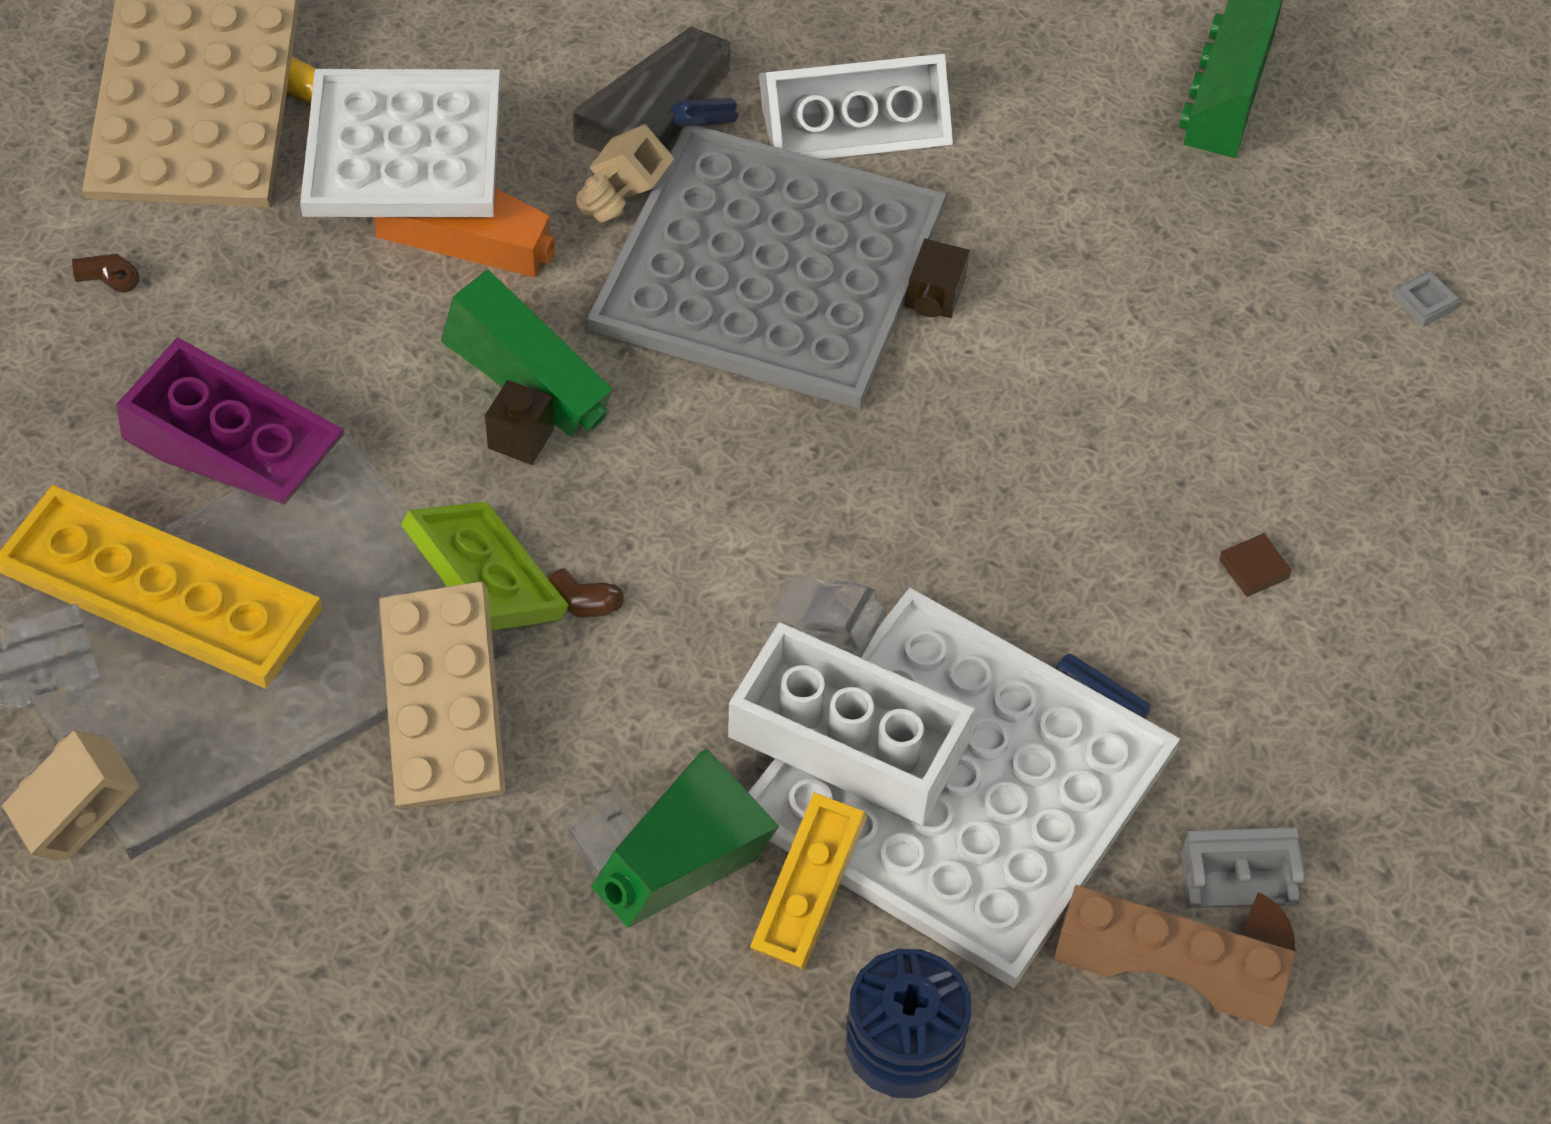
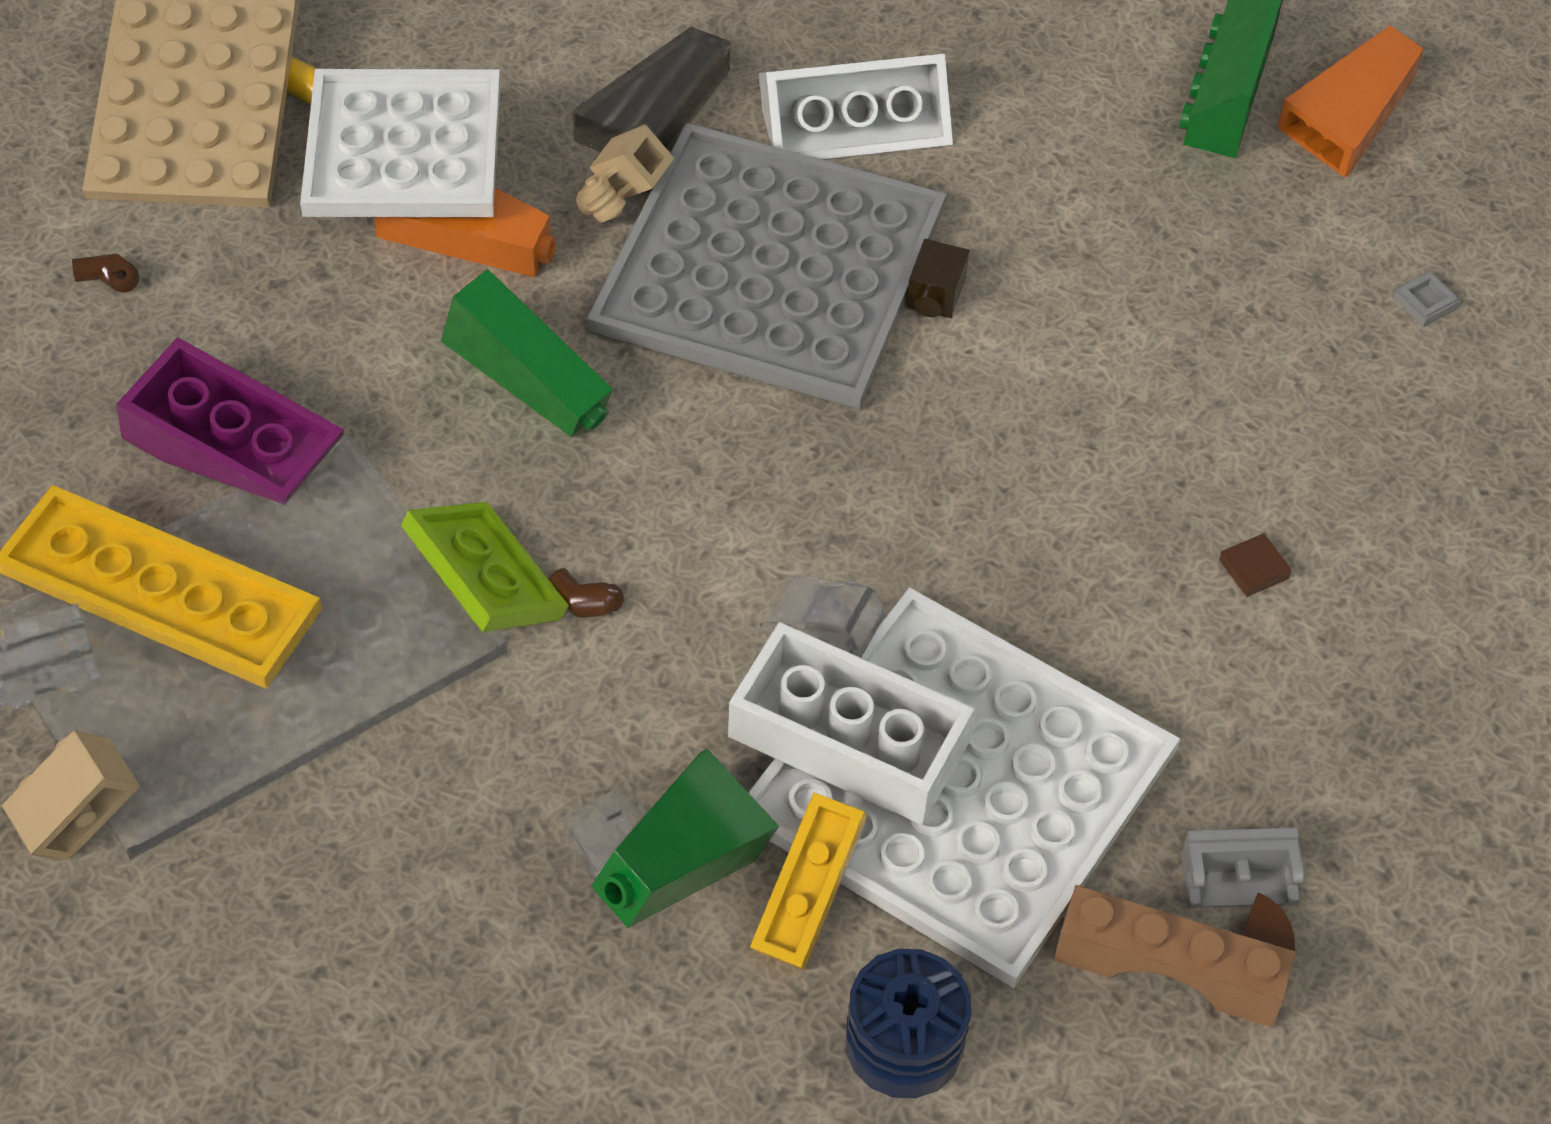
tan plate [379,582,506,809] -> none
dark brown brick [485,380,554,465] -> none
dark blue axle [671,98,739,126] -> none
dark blue axle [1055,654,1151,719] -> none
none -> orange slope [1277,25,1424,178]

